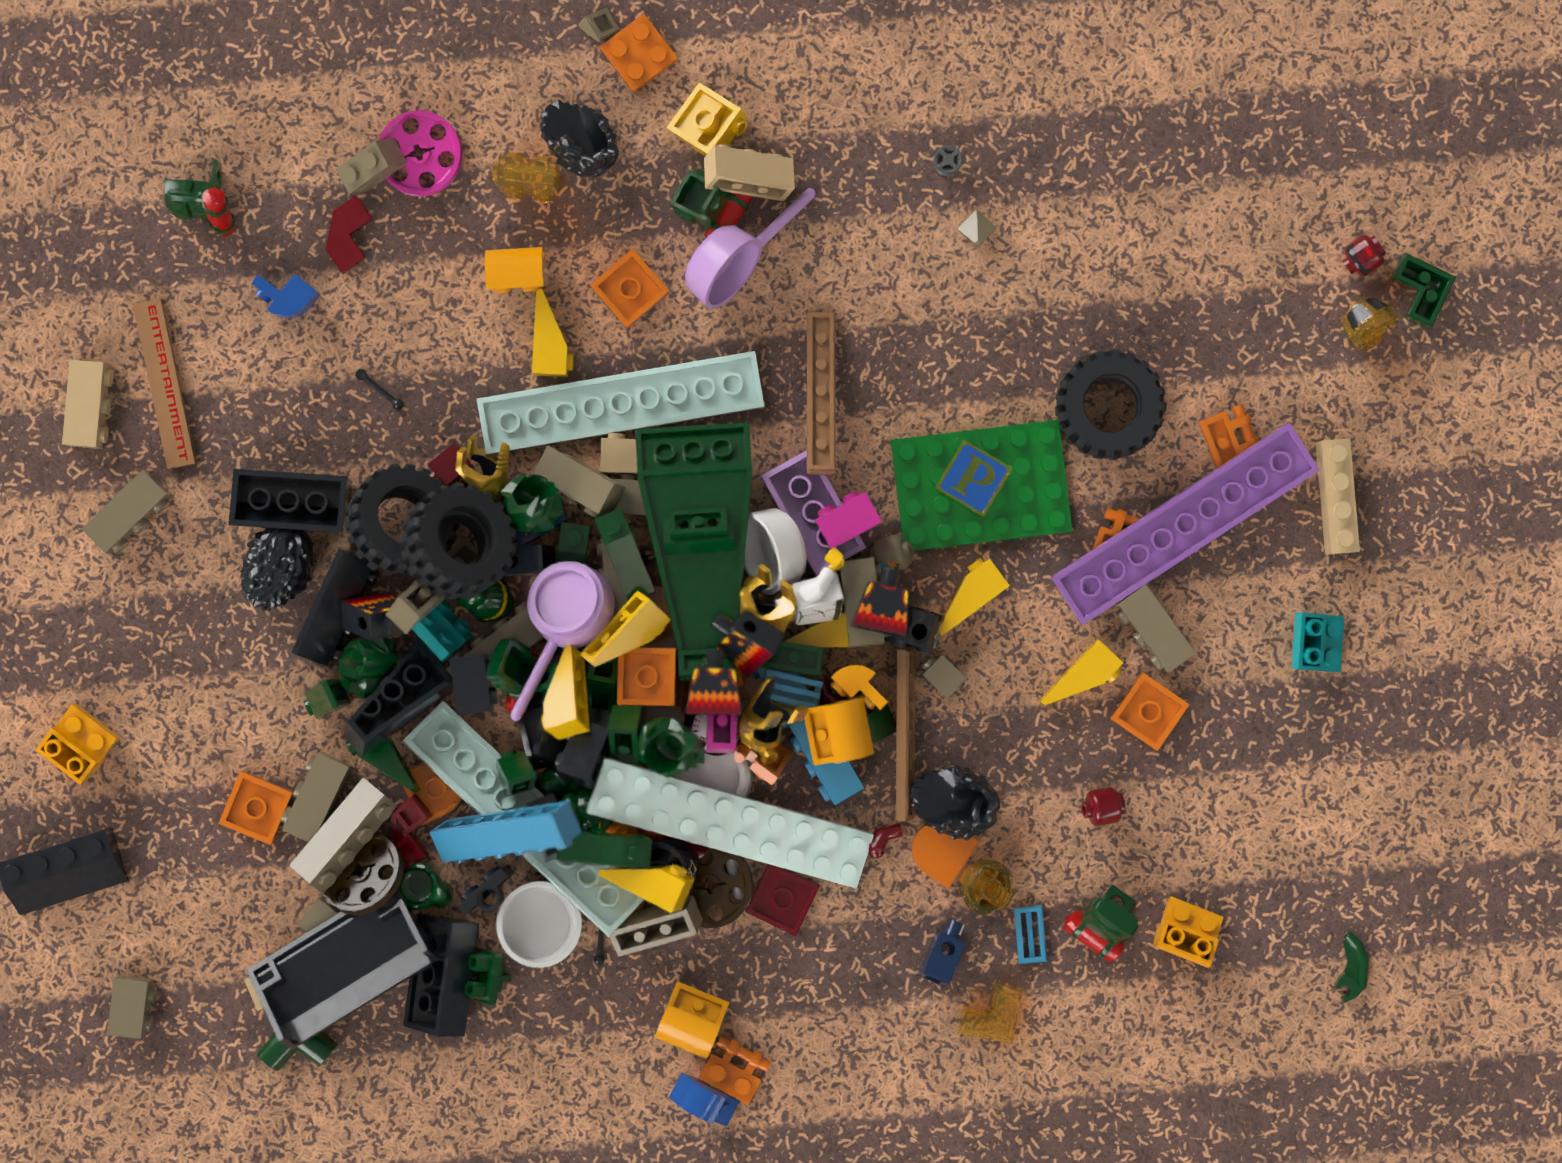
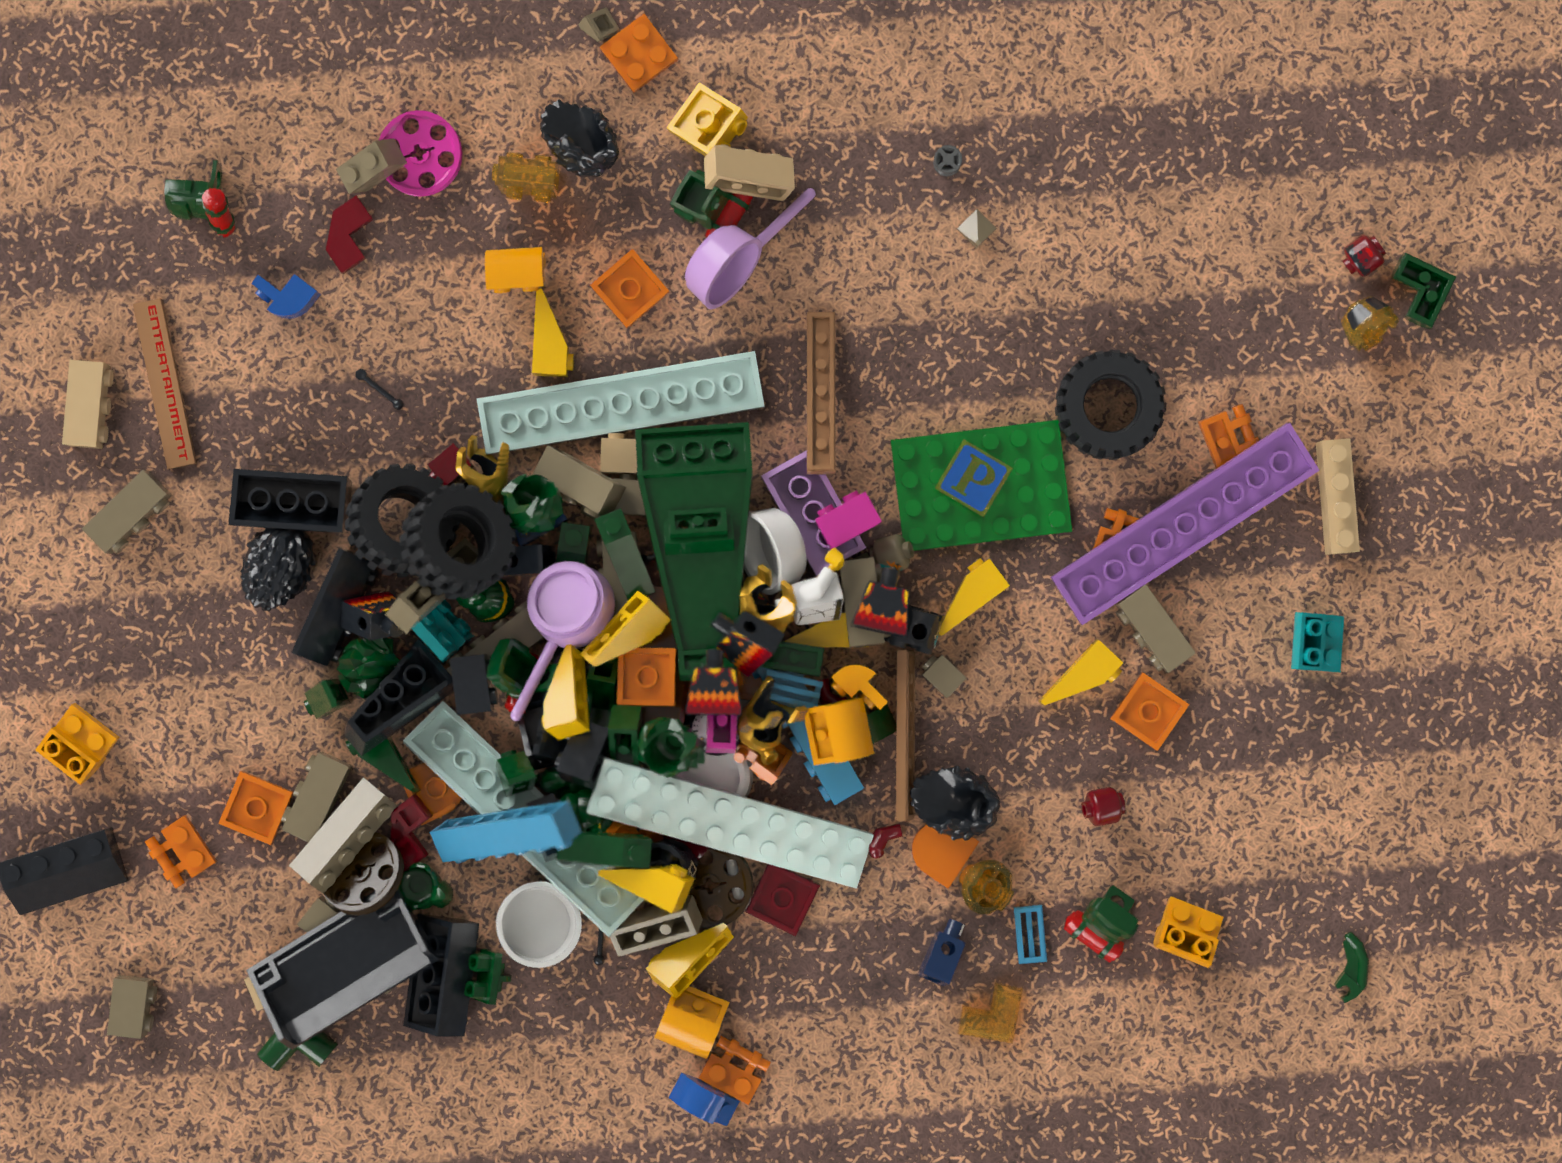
black plate [457,865,515,915] -> none
none -> orange plate [145,815,217,889]
none -> yellow slope [646,923,734,999]

